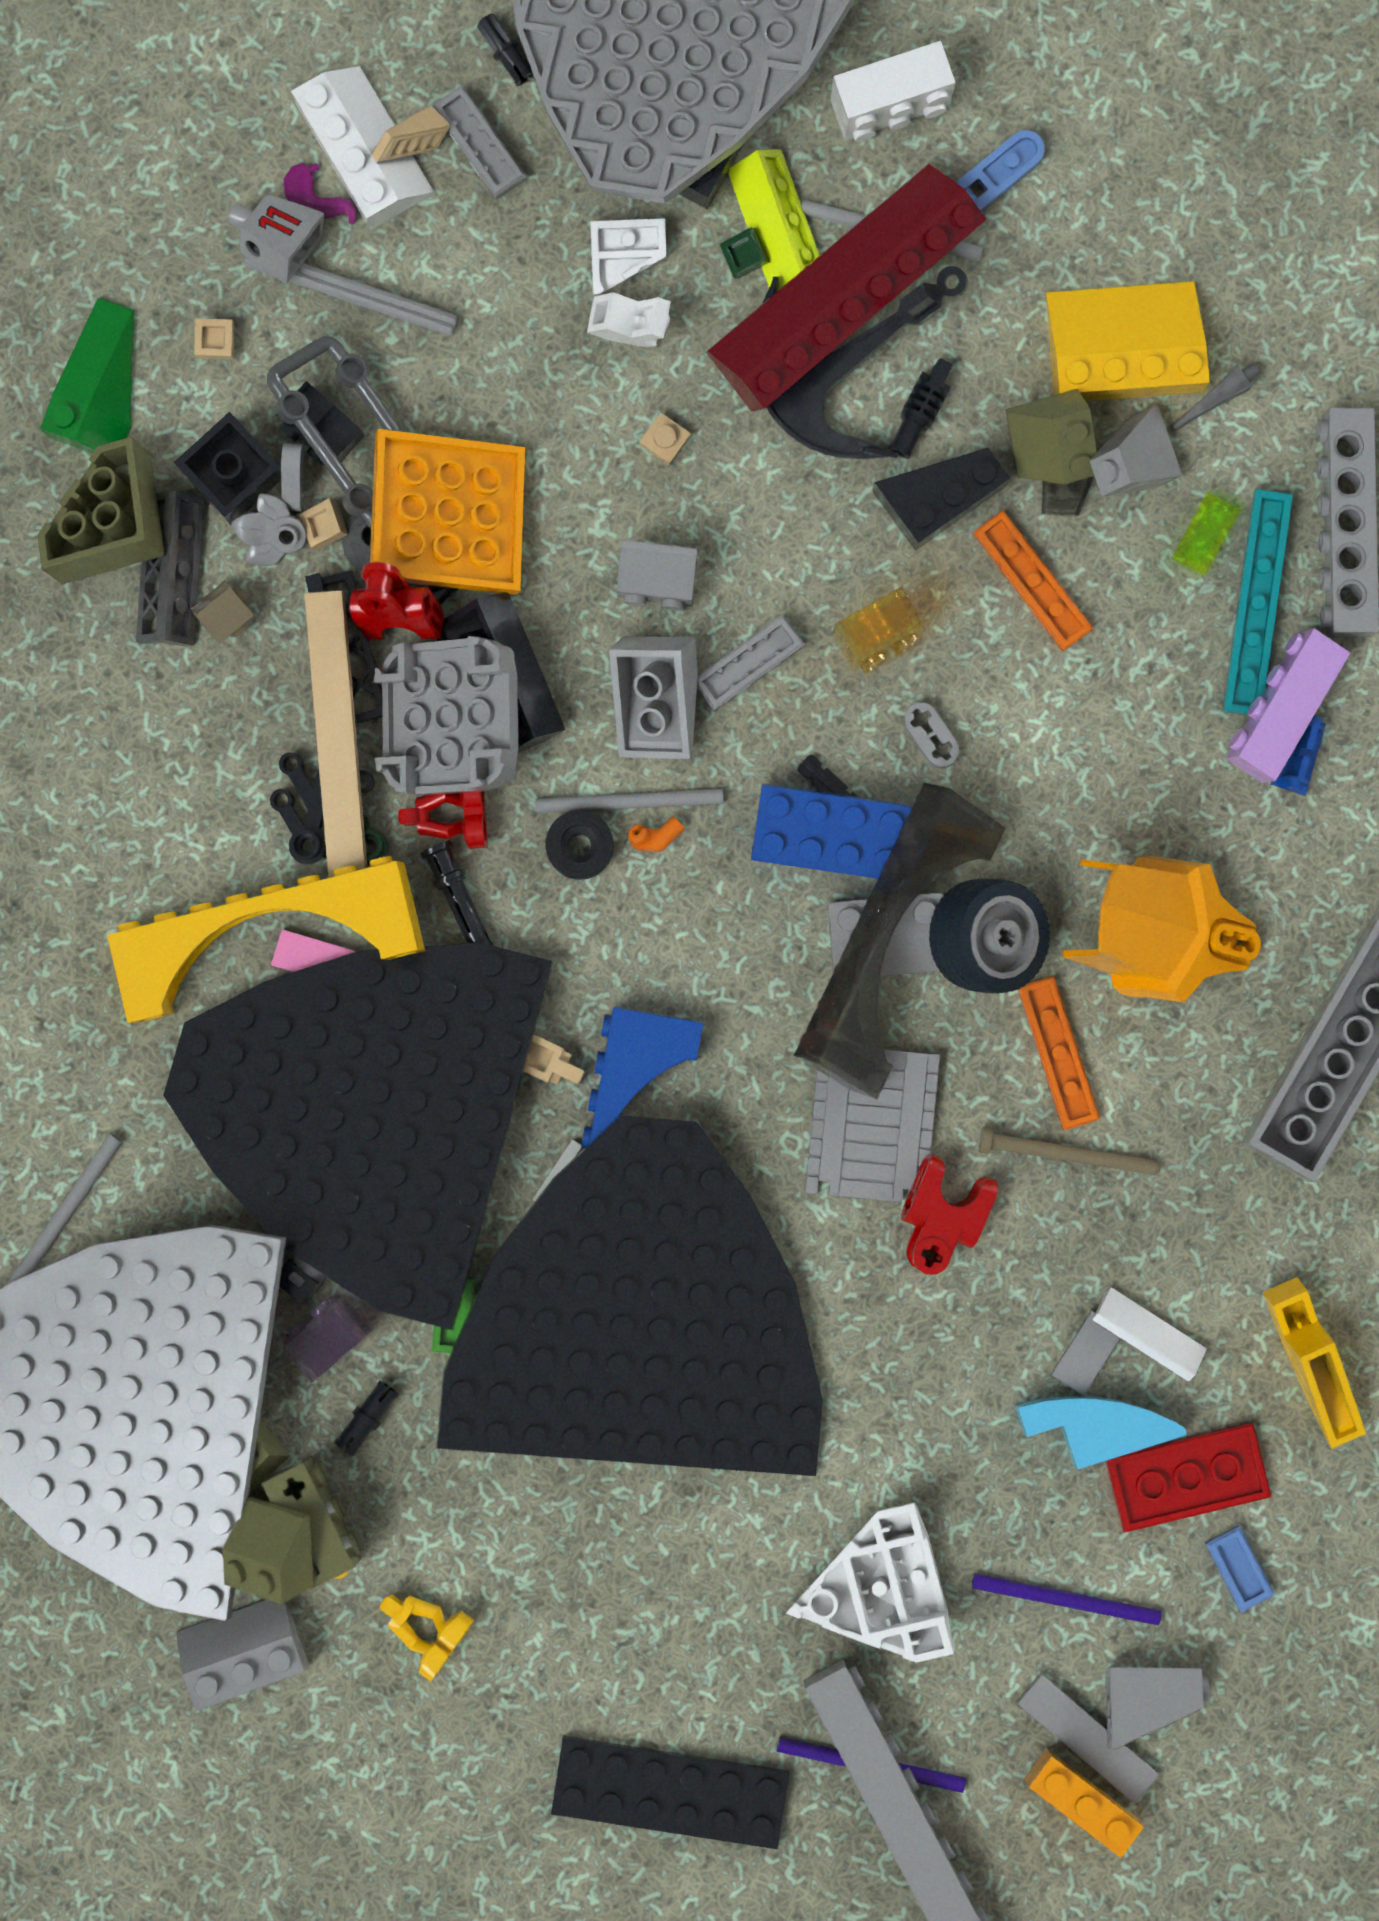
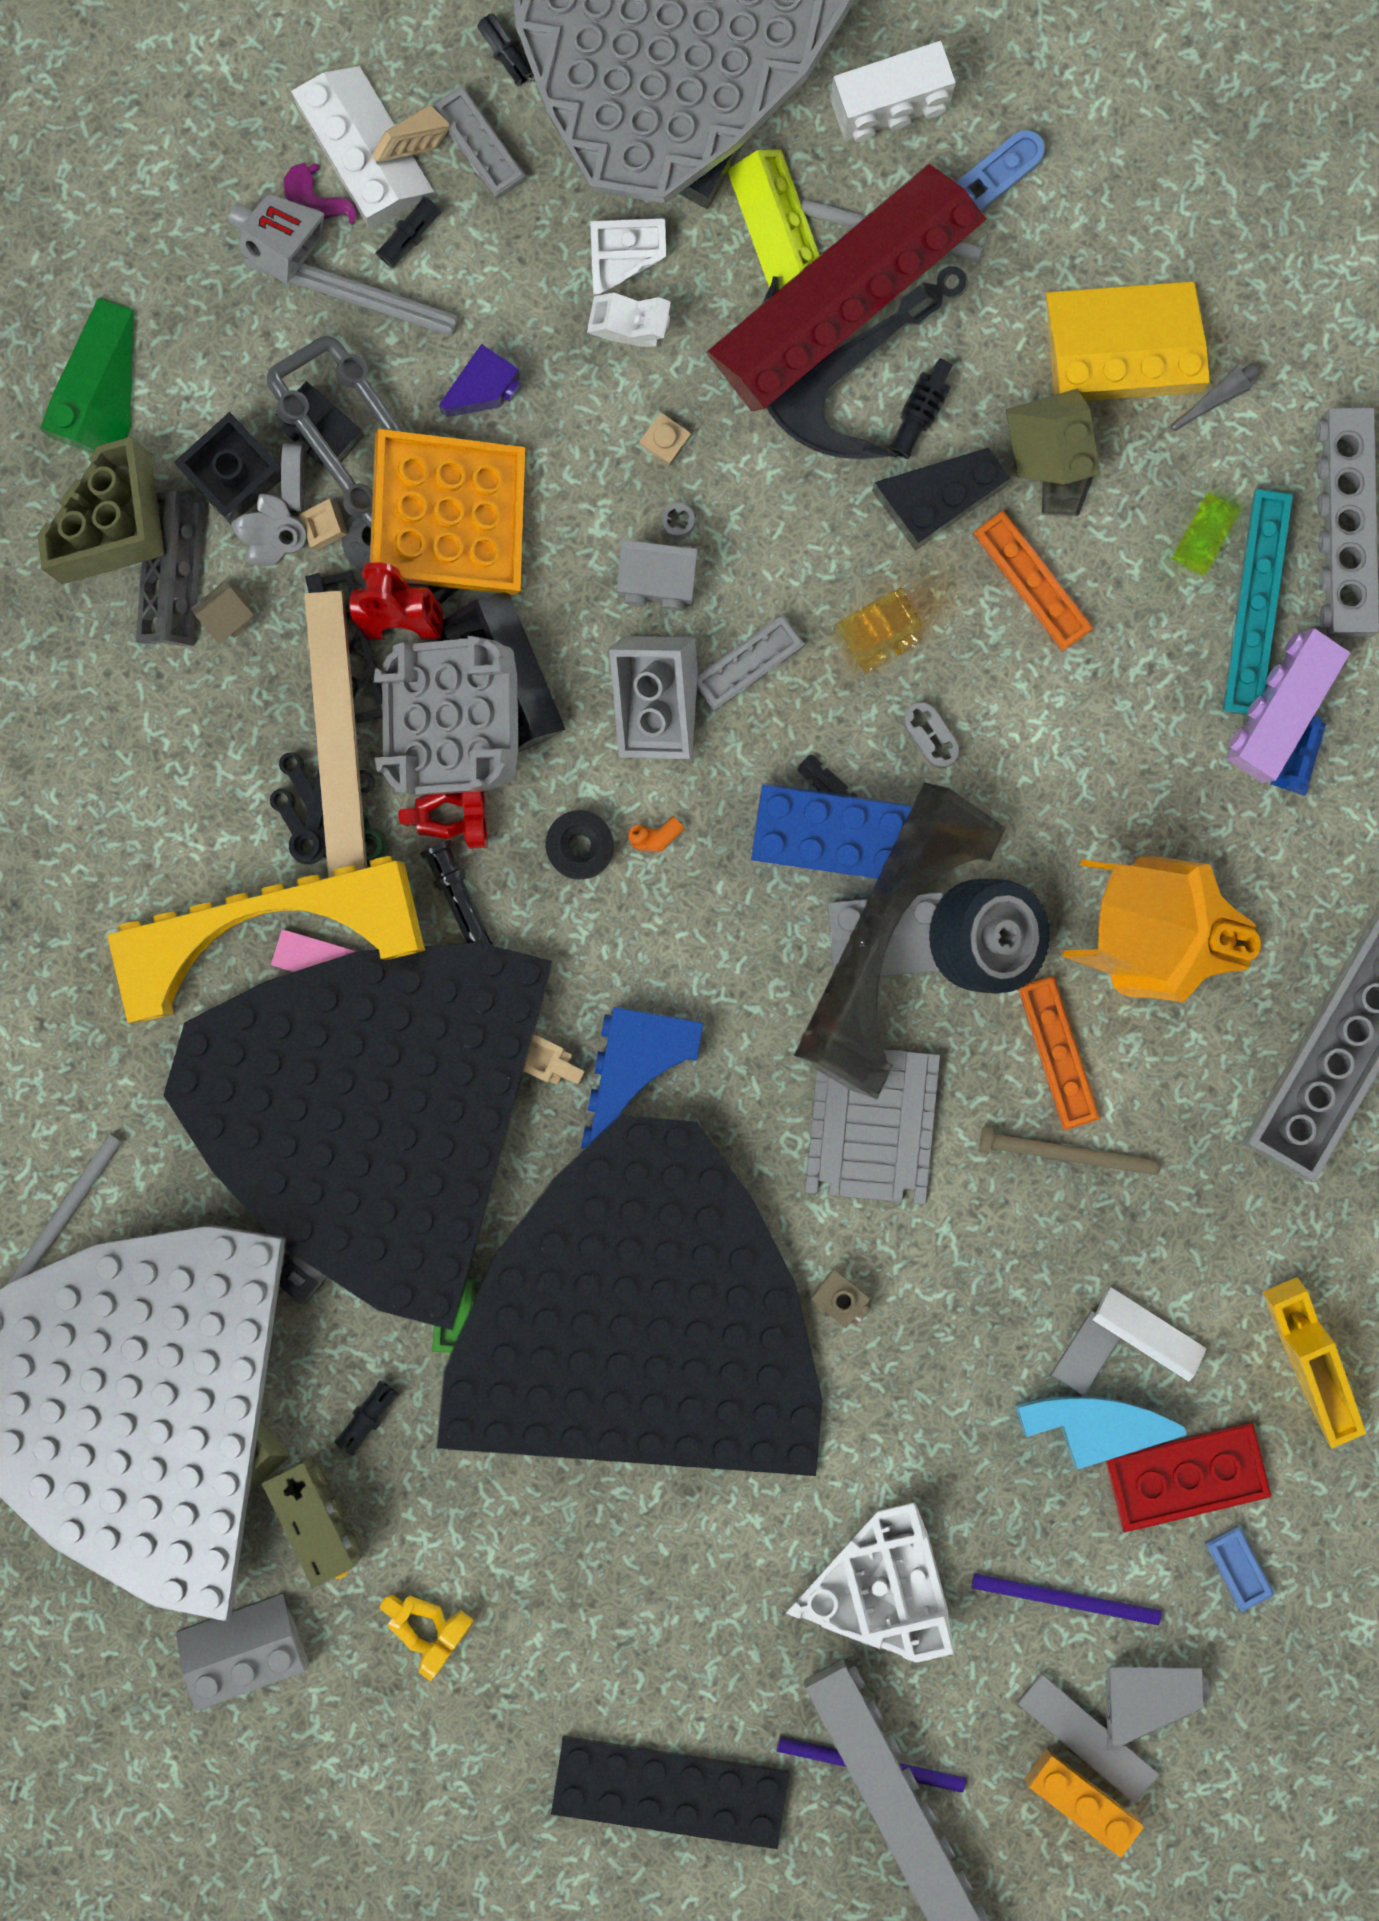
tan plate [194,318,234,360] -> none
olive slope [222,1497,314,1605] -> none
clear purple brick [283,1296,373,1383] -> none
white sticker [533,1139,582,1202] -> none
light grey piece [535,789,723,814] -> none
dark green tile [719,227,770,279] -> none
red piece [901,1154,999,1275] -> none
light grey slope [1090,405,1182,497] -> none
none -> black pin [375,196,442,269]
none -> dark purple slope [439,344,521,417]
none -> light grey bush [661,503,695,539]
none -> dark tan brick [810,1269,870,1328]

